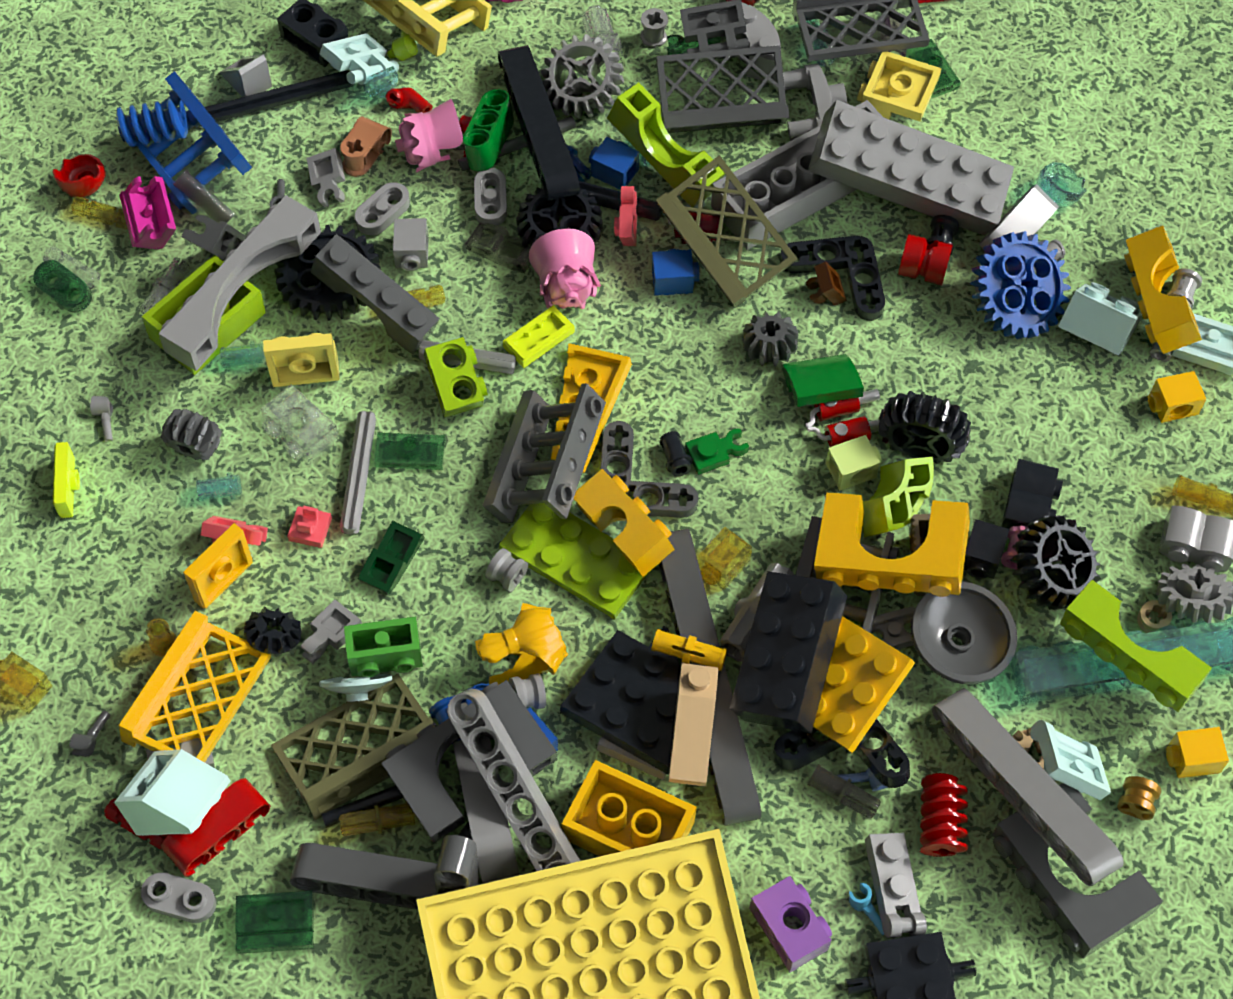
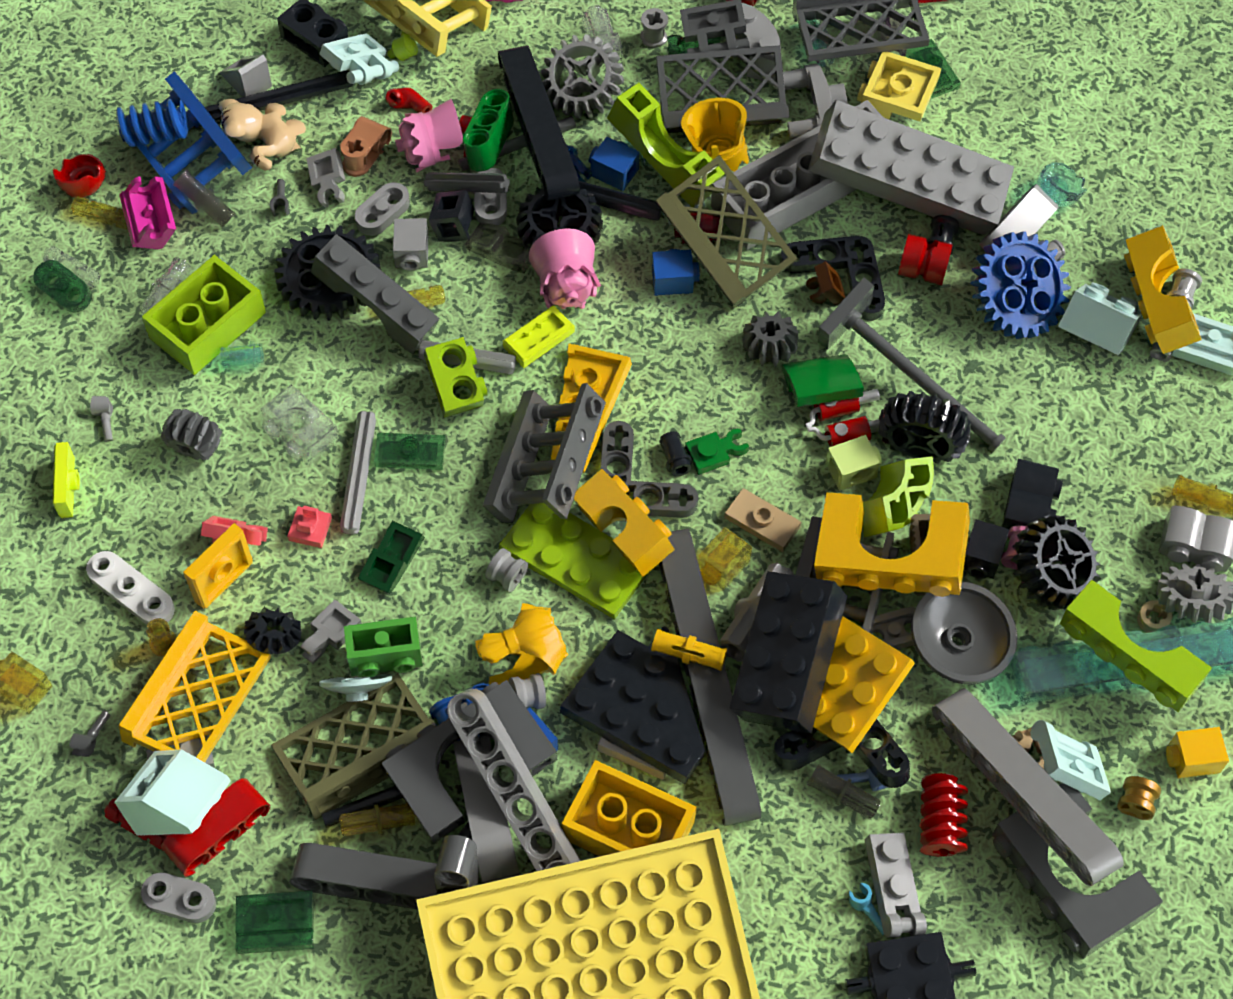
light grey arch [159,195,321,371] -> none
dark grey hinge [181,215,246,261] -> none
clear light blue pin [196,472,242,502] -> none
light yellow plate [263,333,340,387] -> none
clear light blue plate [363,66,399,98] -> none
coral plate [614,186,637,246] -> none
tan slope [668,663,718,787] -> none
medium lavender brick [749,876,832,973] -> none
yellow brick [1148,371,1206,423] -> none
none -> white plate [86,551,175,627]
none -> tan animal [219,99,306,171]
none -> dark grey axle [424,172,510,193]
none -> black brick [428,190,475,242]
none -> yellow hat [681,97,749,172]
none -> tan plate [724,488,802,552]
none -> dark grey tile [818,278,1006,453]

